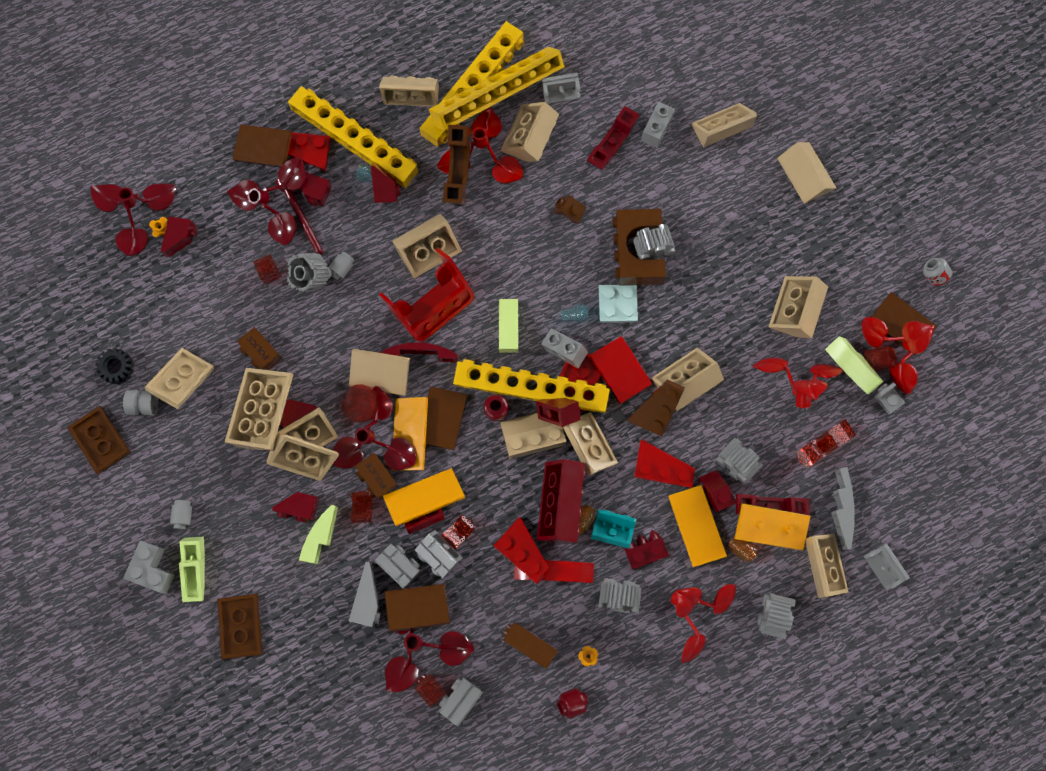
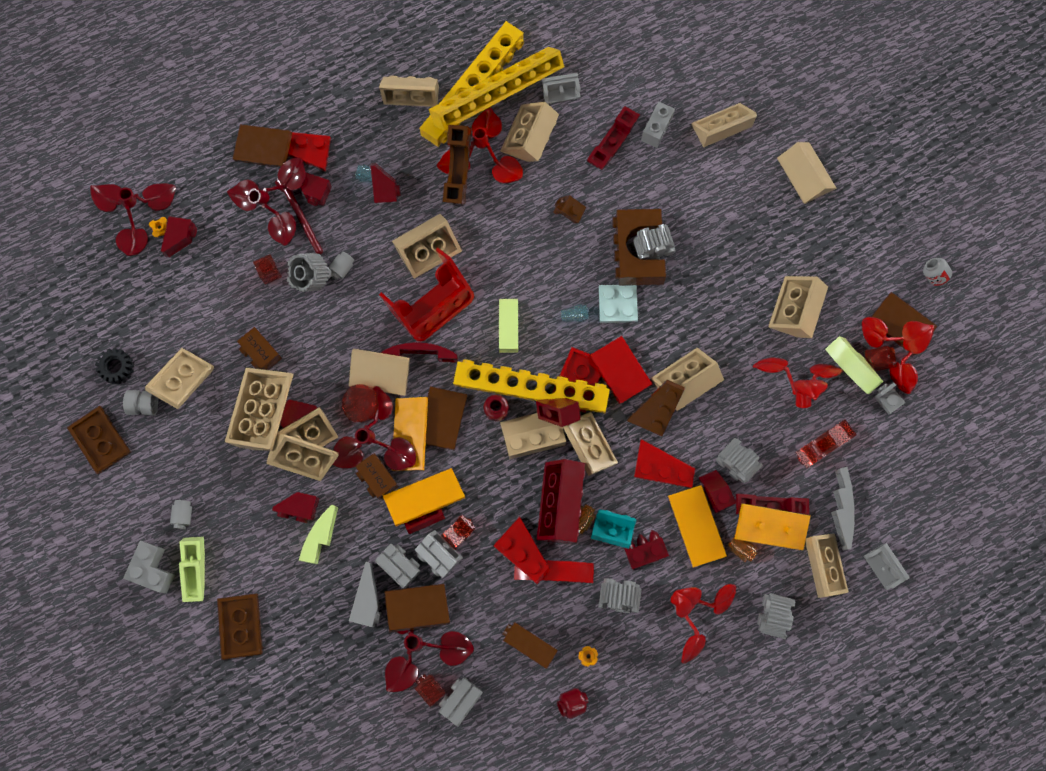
yellow brick [288,86,418,188] -> none
clear red bracket [351,491,373,523] -> none
light grey brick [541,328,588,368] -> none

